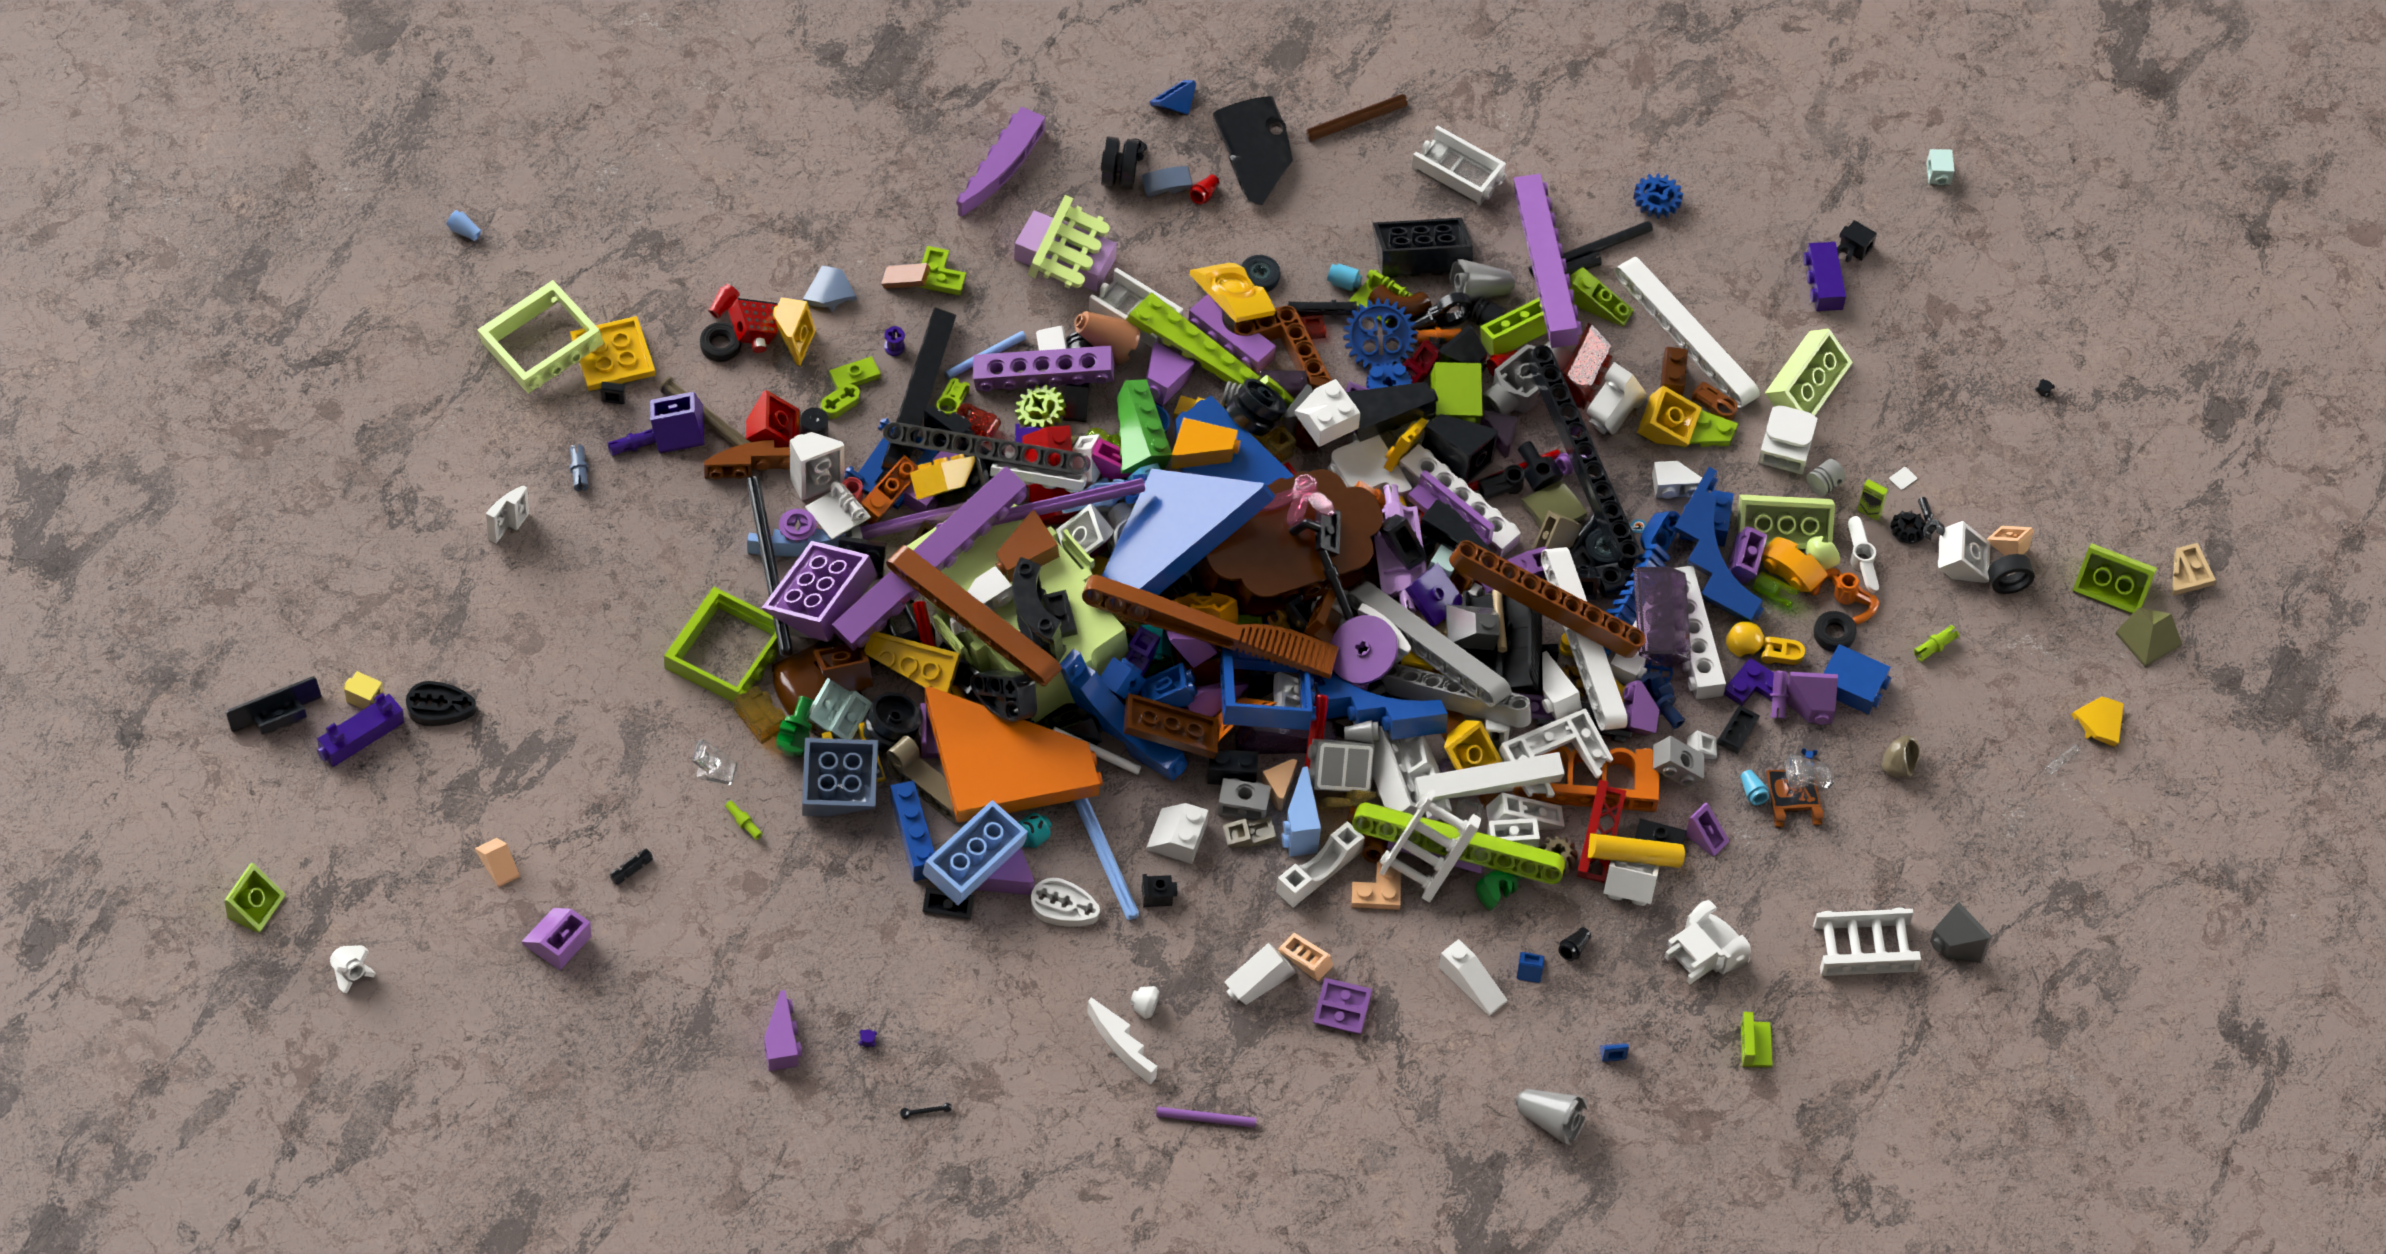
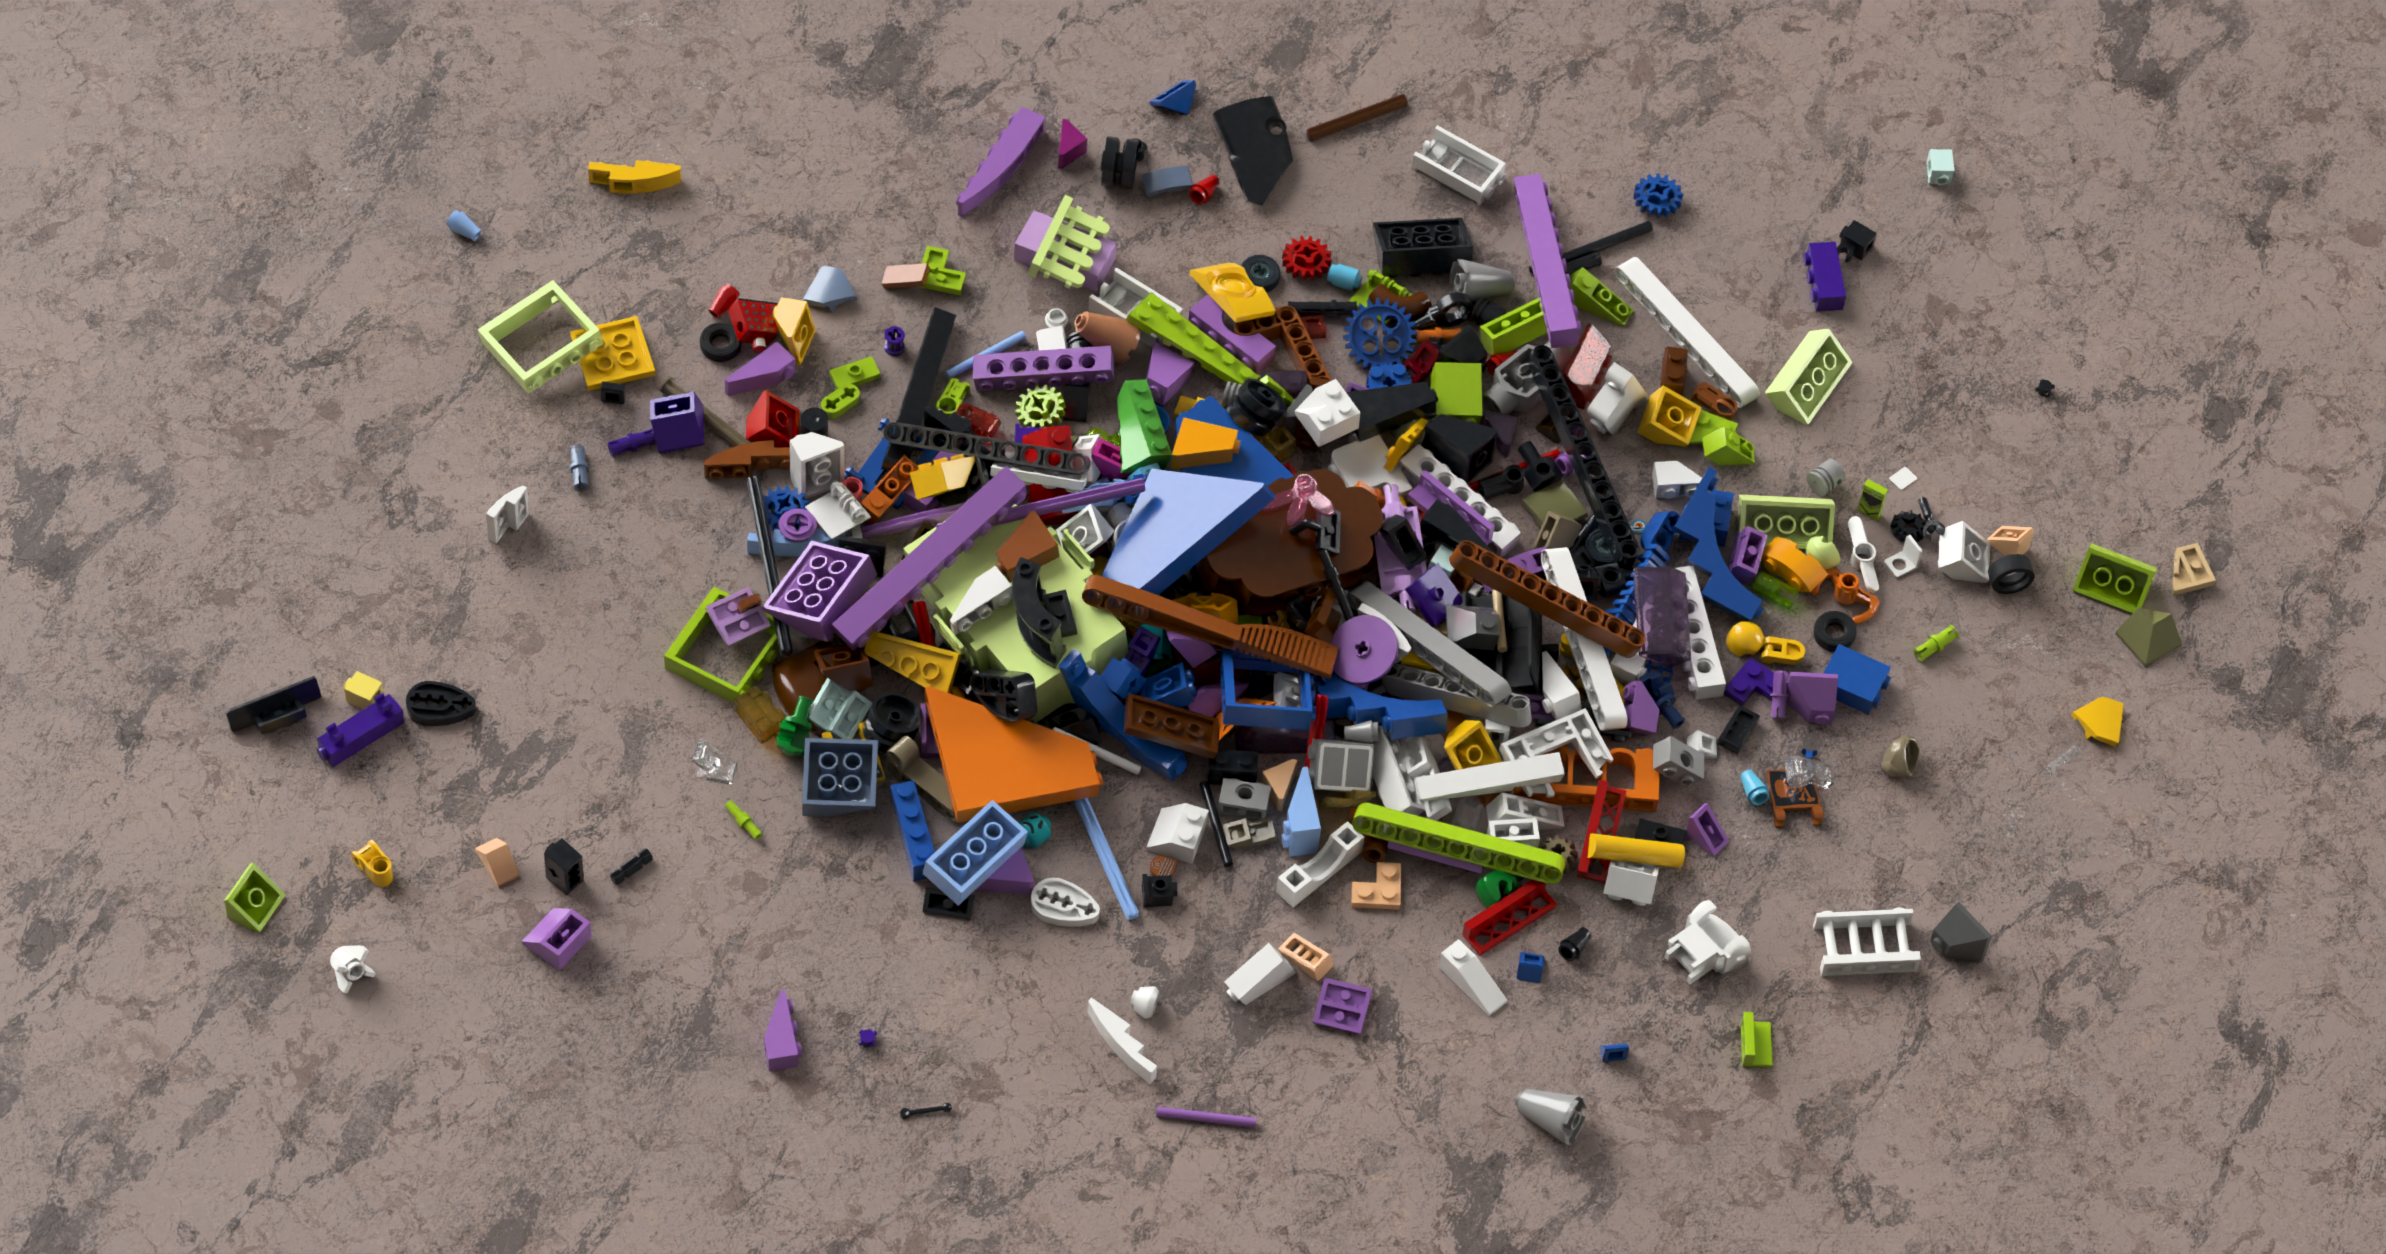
dark orange beam [886,545,1062,687] -> none
white fence [1379,789,1481,903] -> none
white brick [1758,406,1818,475] -> none
none -> yellow piece [350,840,394,887]
none -> black brick [544,838,584,895]
none -> yellow slope [588,160,682,194]
none -> lavender slope [705,587,771,646]
none -> medium lavender slope [725,342,796,396]
none -> dark orange tile [737,593,763,614]
none -> blue gear [763,485,809,531]
none -> white plate [1045,308,1068,328]
none -> magenta slope [1058,119,1087,168]
none -> dark orange tile [1150,856,1178,877]
none -> black bar [1199,781,1233,867]
none -> red gear [1282,236,1331,281]
none -> red fence [1462,880,1557,956]
none -> dark brown slope [1535,414,1566,444]
none -> lime slope [1702,426,1755,466]
none -> white bracket [1884,535,1923,579]

